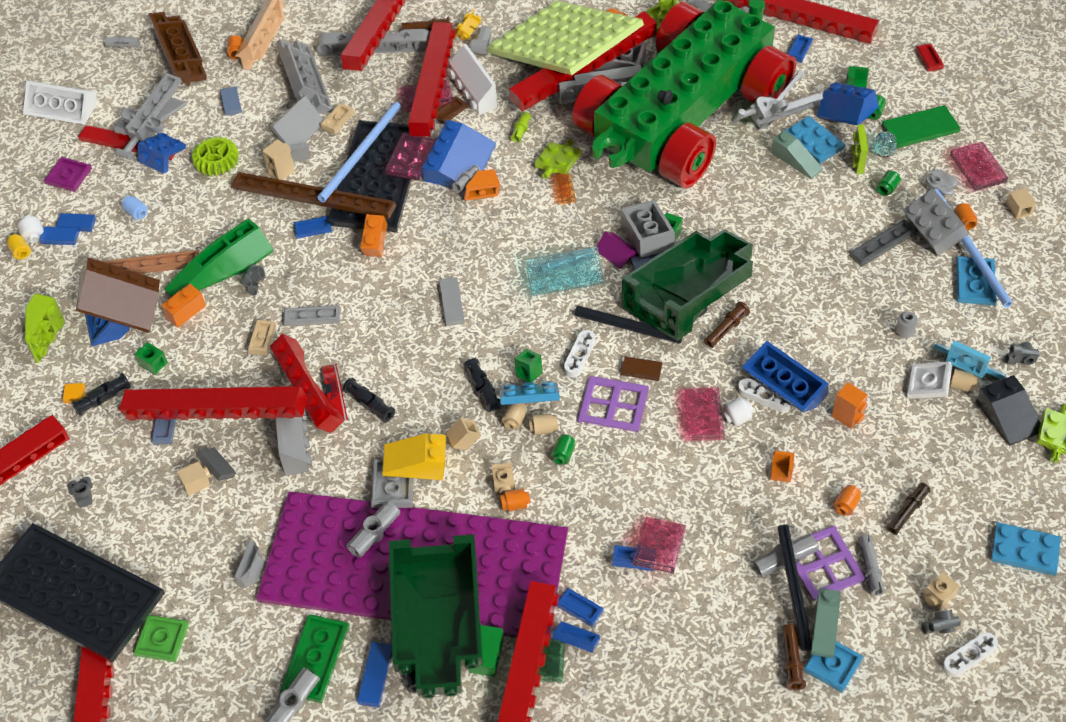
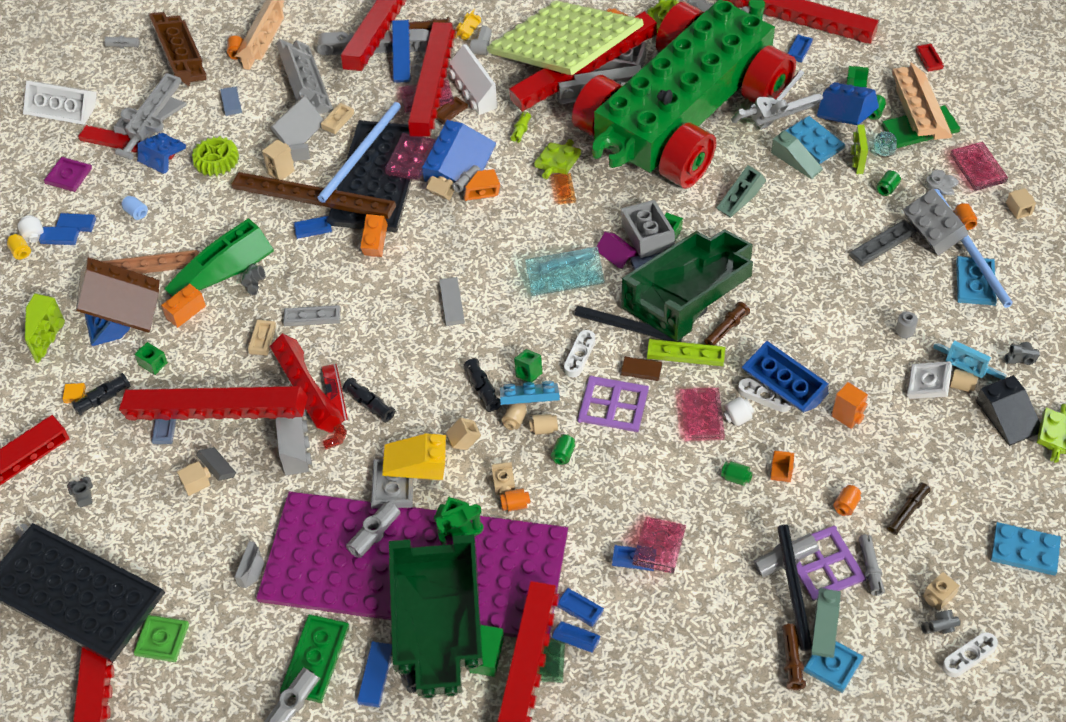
none -> clear red arm [323,424,347,450]
none -> blue tile [392,20,411,83]
none -> tan brick [426,176,455,201]
none -> green piece [434,497,484,545]
none -> lime plate [647,339,726,367]
none -> sand green slope [717,165,766,218]
none -> green brick [721,461,753,486]
none -> light nougat slope [892,62,952,140]

